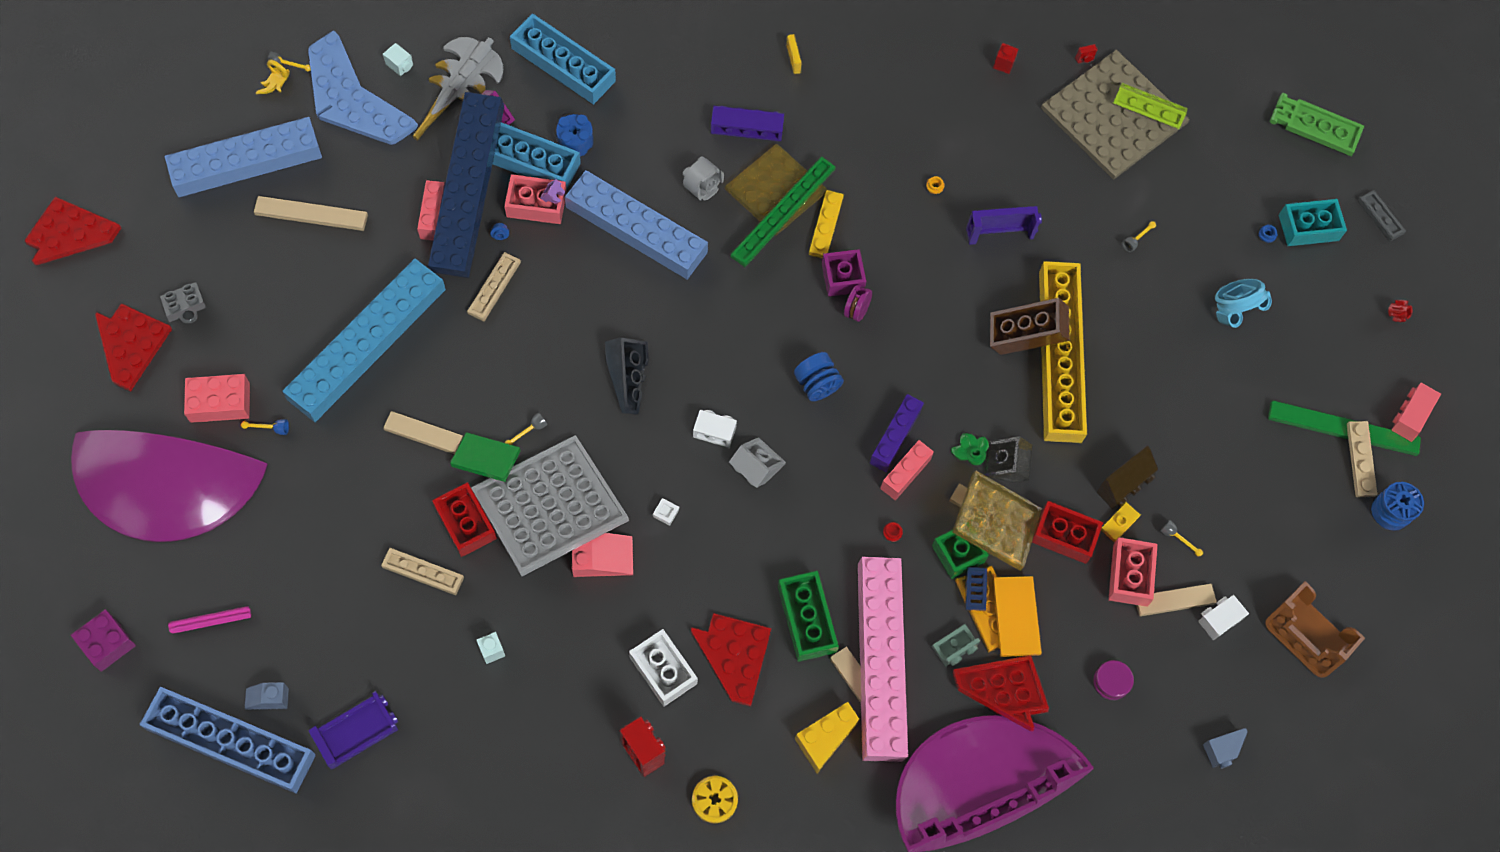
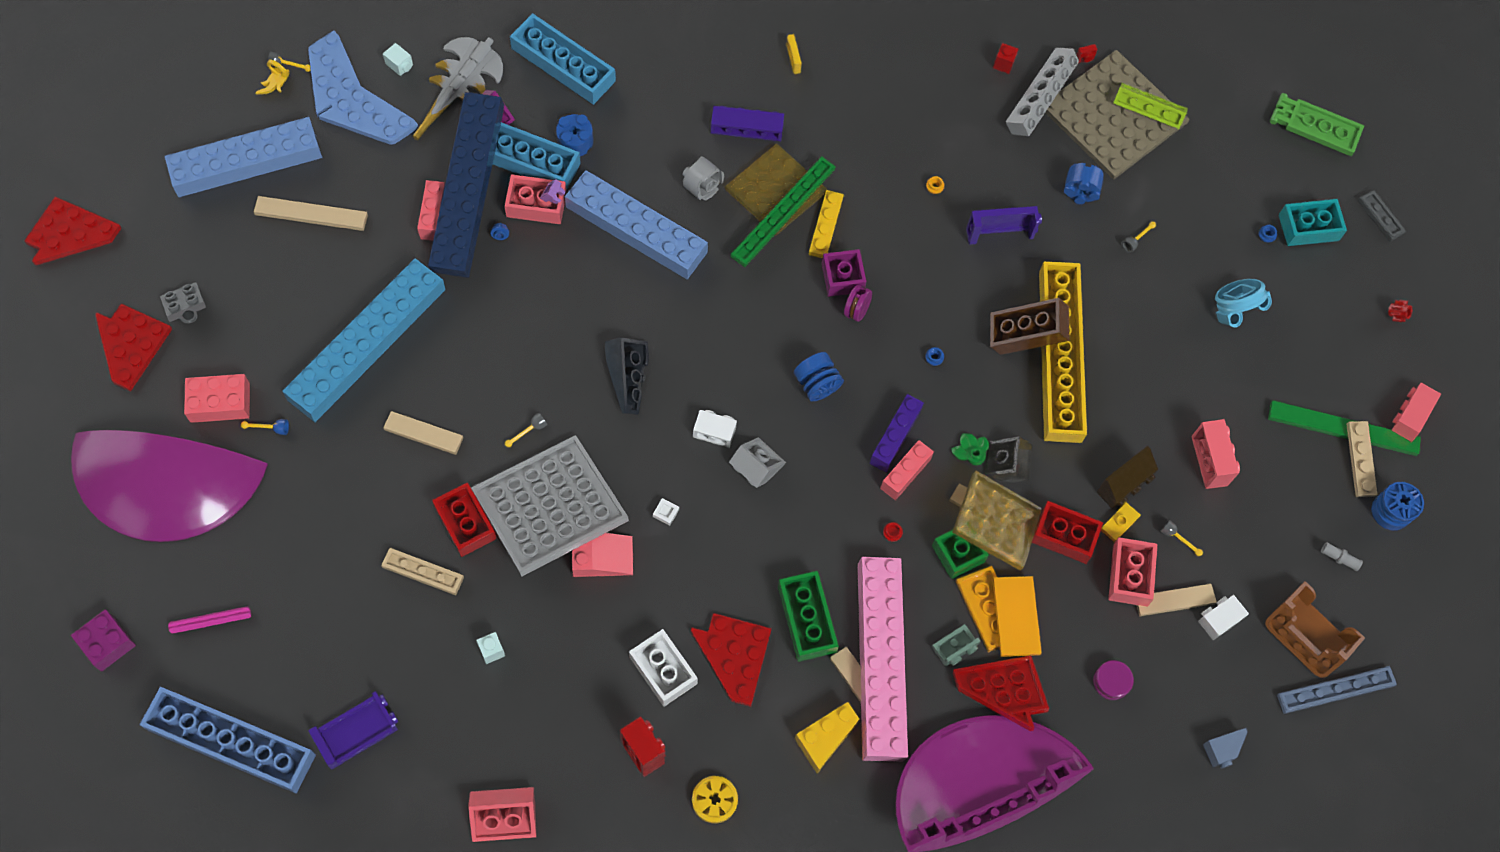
sand blue slope [245,683,289,709] -> none
green tile [450,432,520,482] -> none
tan tile [467,252,521,321] -> none
dark blue slope [965,567,987,611] -> none
none -> coral slope [469,787,536,842]
none -> blue plate [925,347,944,366]
none -> light grey brick [1006,48,1079,136]
none -> blue brick [1064,163,1104,204]
none -> coral brick [1191,419,1240,489]
none -> sand blue tile [1277,666,1397,714]
none -> light grey pin [1321,542,1363,572]

